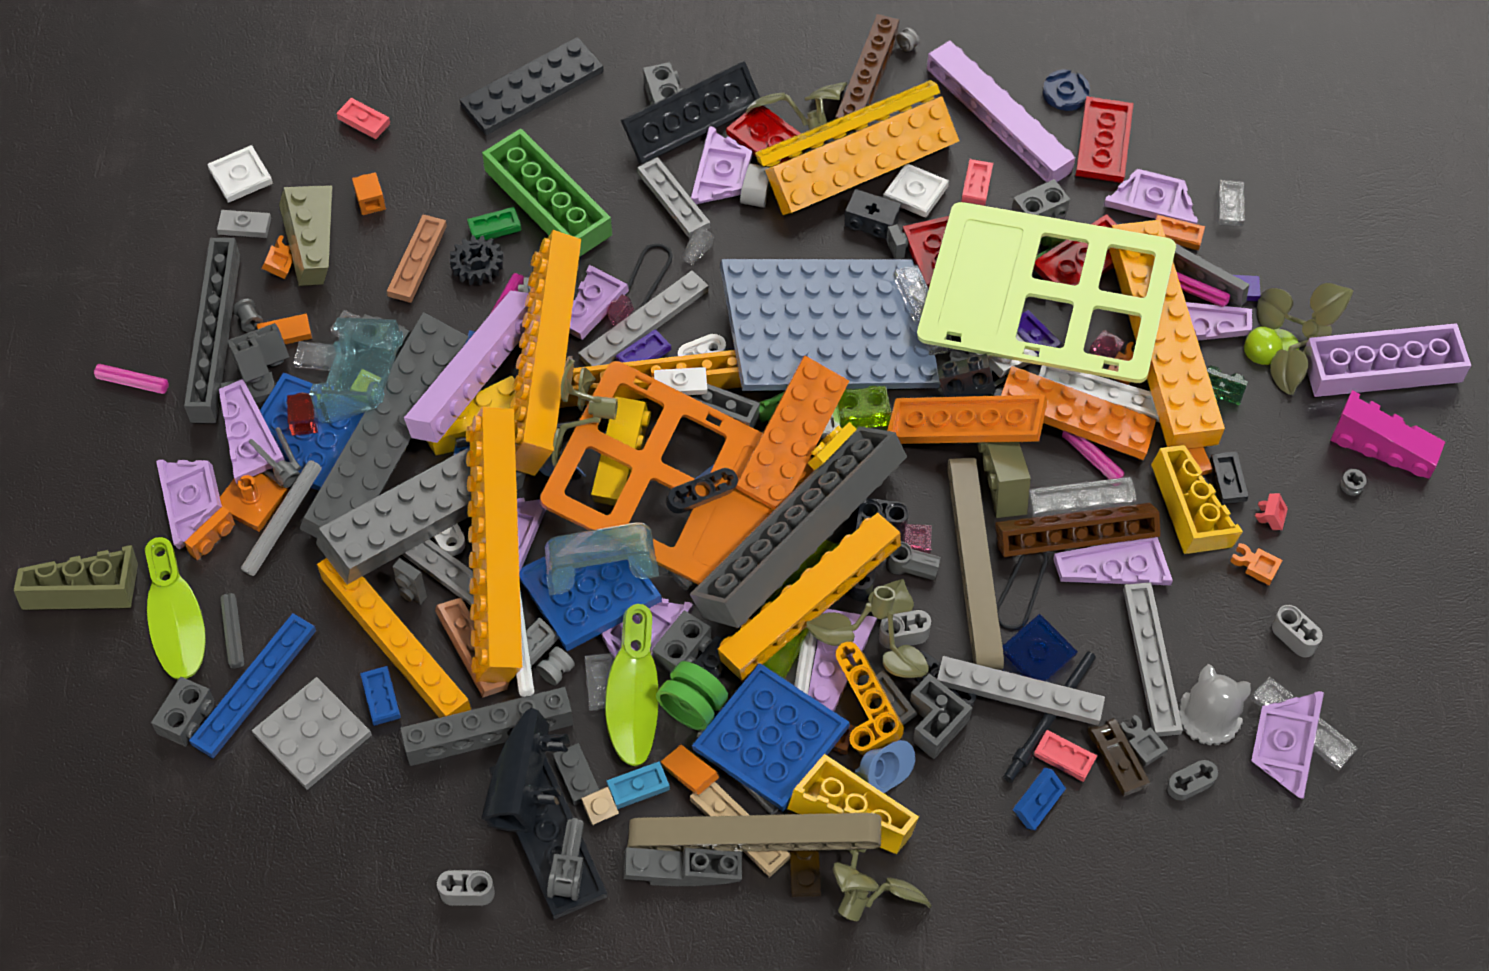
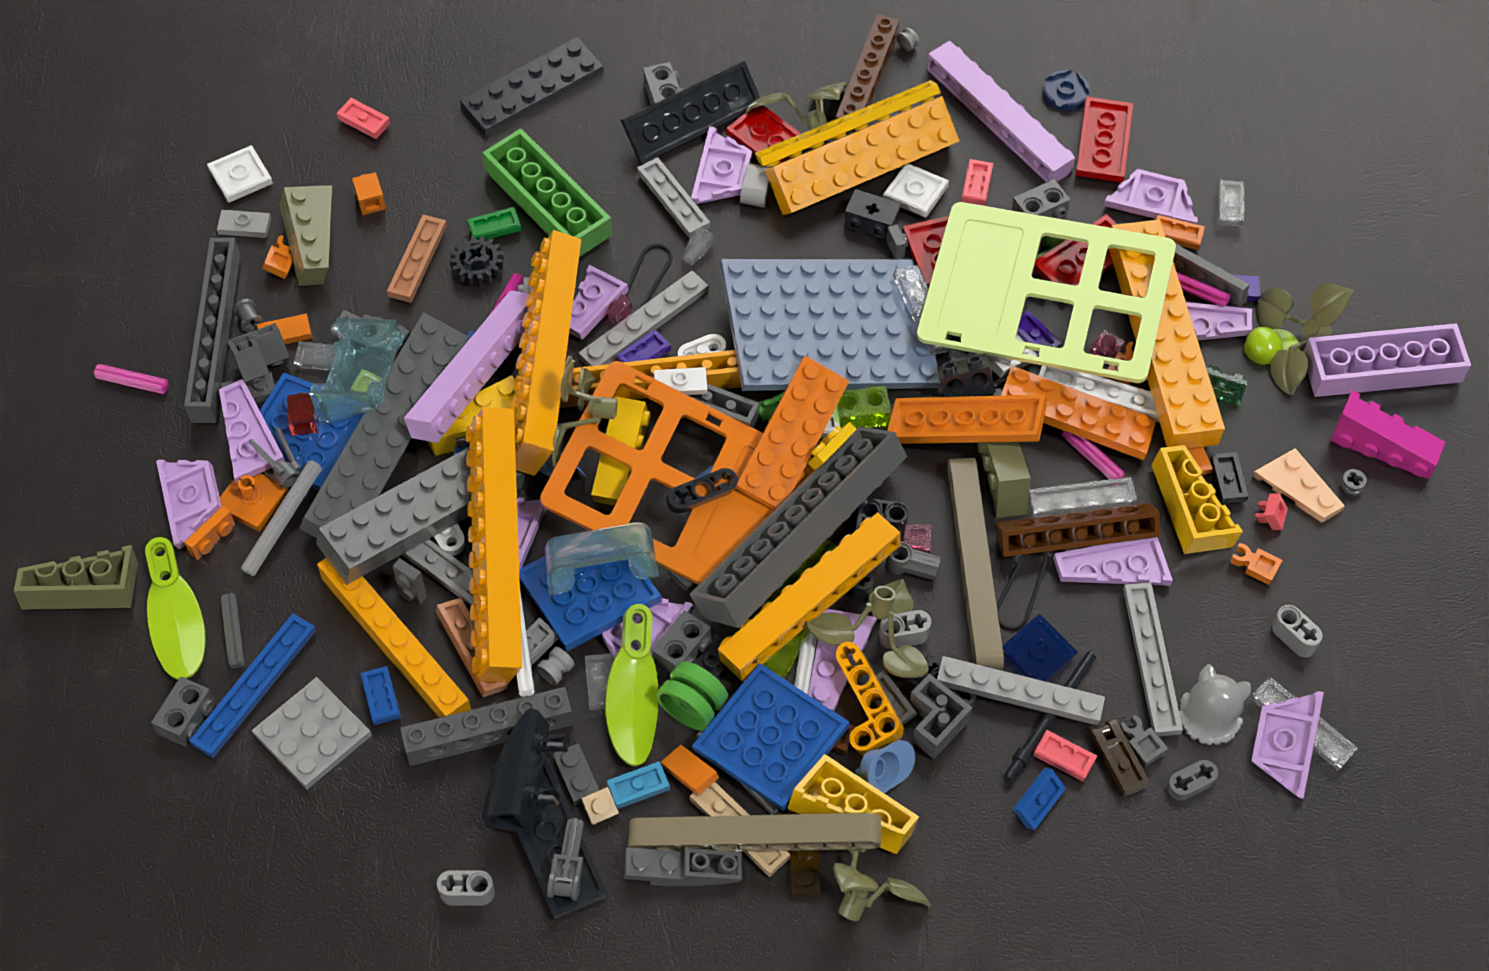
none -> light nougat wing [1252,448,1344,523]

